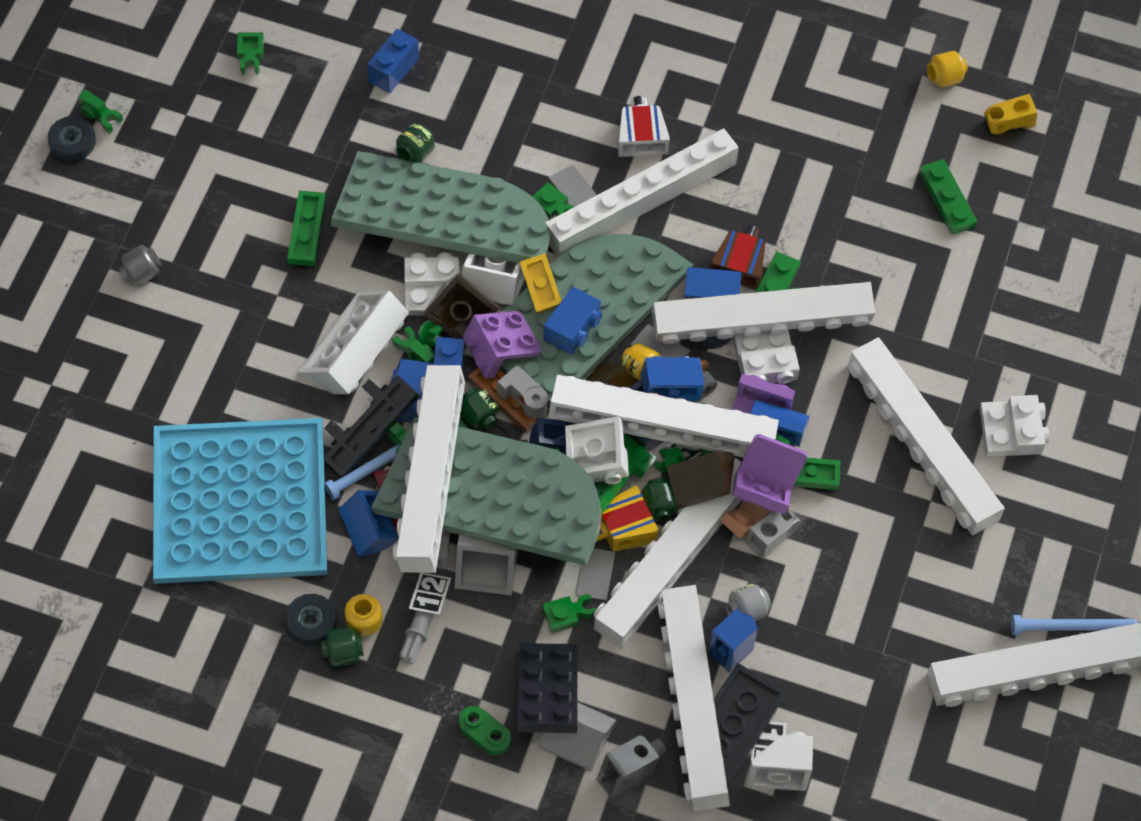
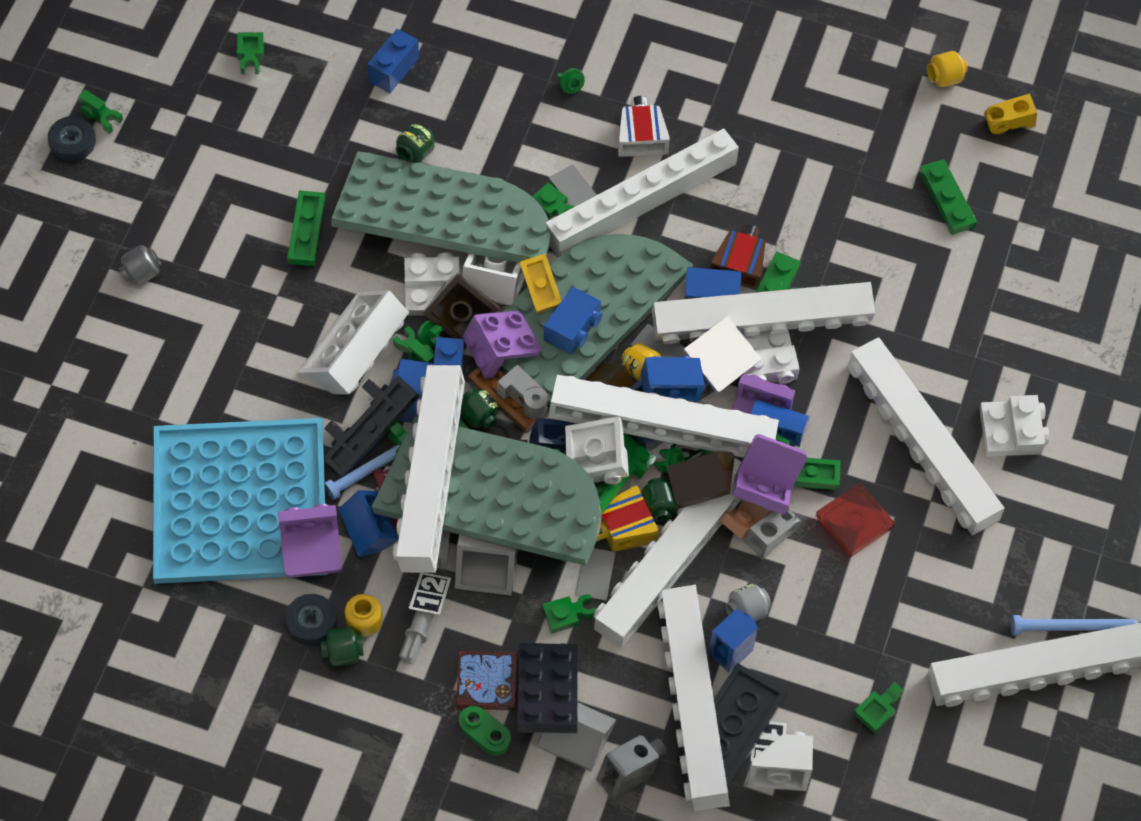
none -> medium lavender bracket [278,504,342,578]
none -> tile [456,651,517,711]
none -> green plate [557,68,585,94]
none -> white tile [683,316,761,394]
none -> clear red tile [815,483,896,557]
none -> green plate [854,682,903,734]

